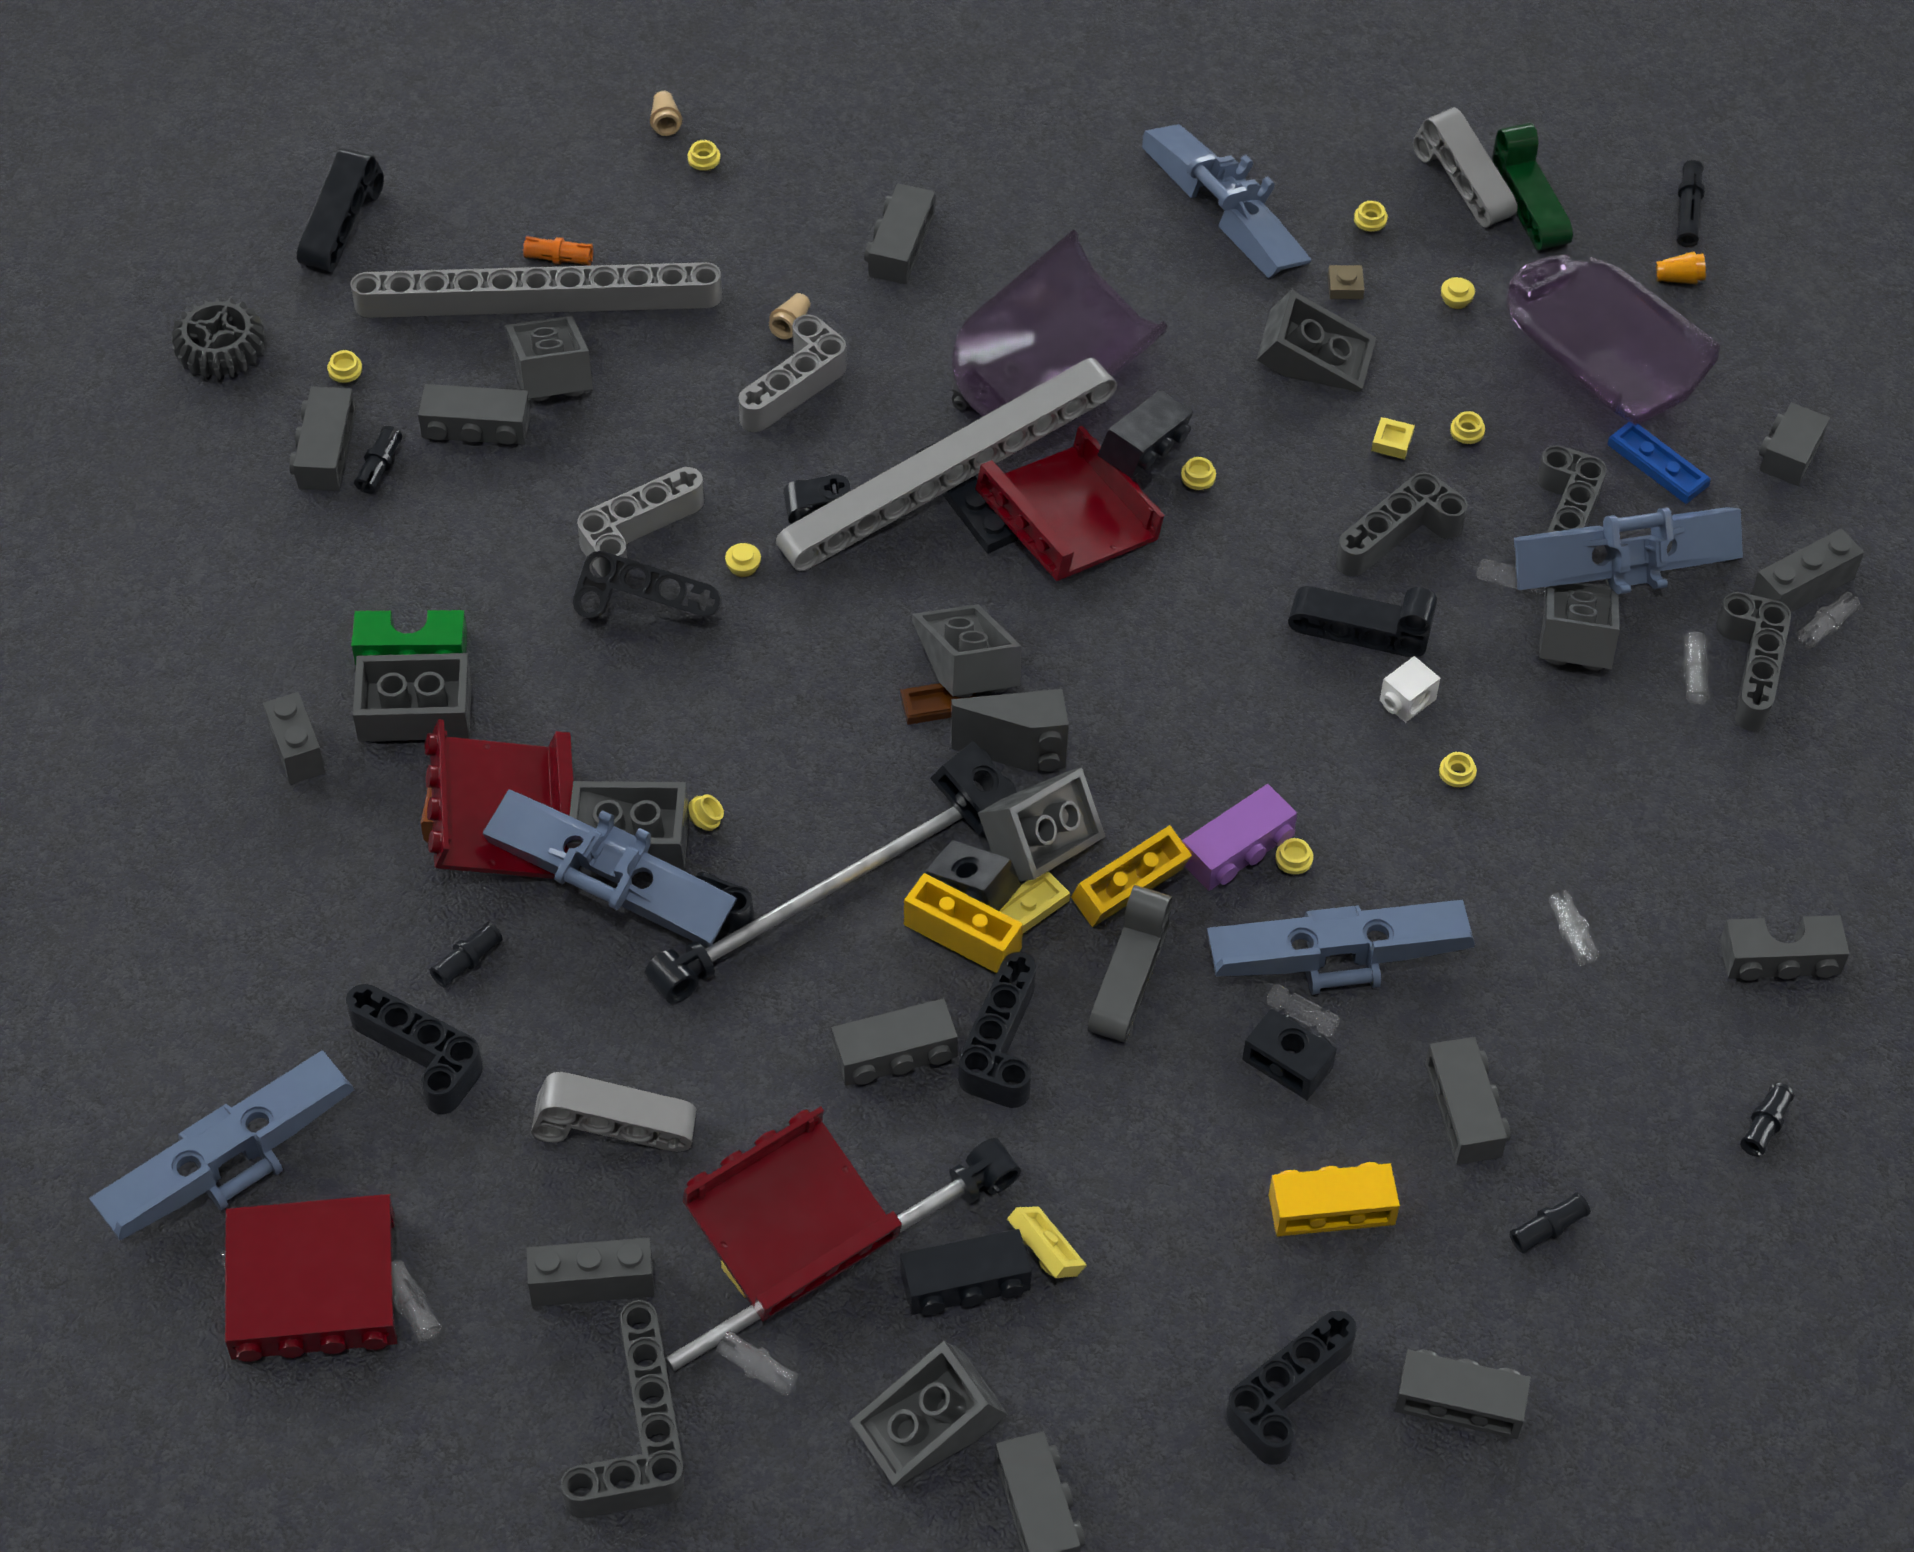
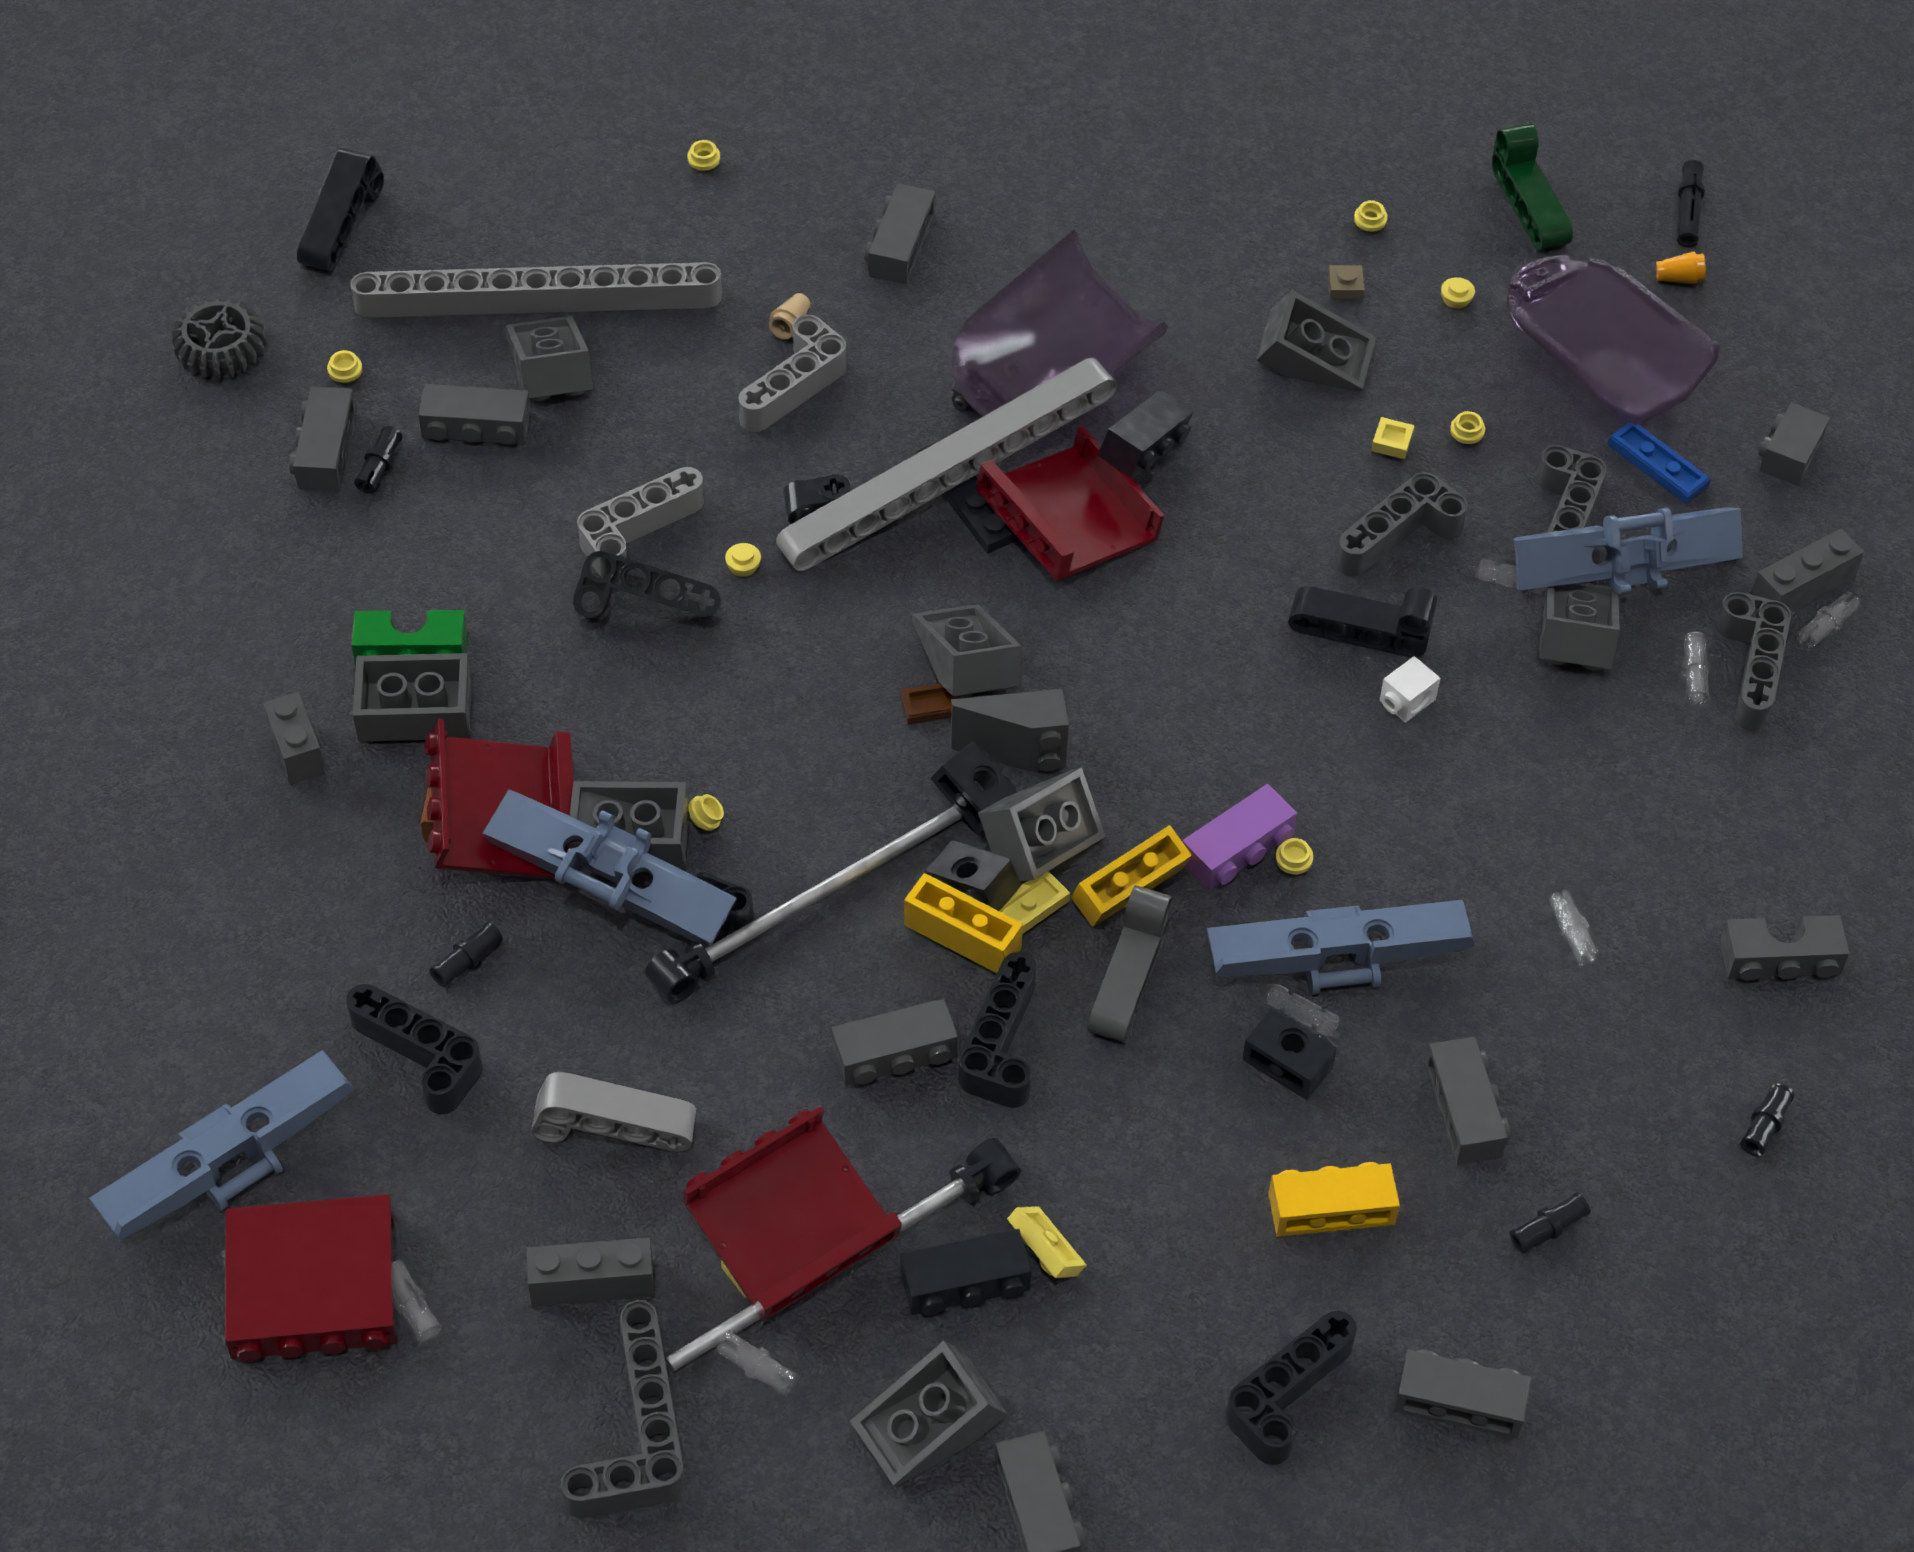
orange pin [523,236,594,266] -> none
tan cone [650,91,682,136] -> none
sand blue piece [1142,124,1311,278] -> none
light yellow plate [1181,457,1216,490] -> none
light grey beam [1413,108,1517,227] -> none
light yellow plate [1439,752,1477,787] -> none

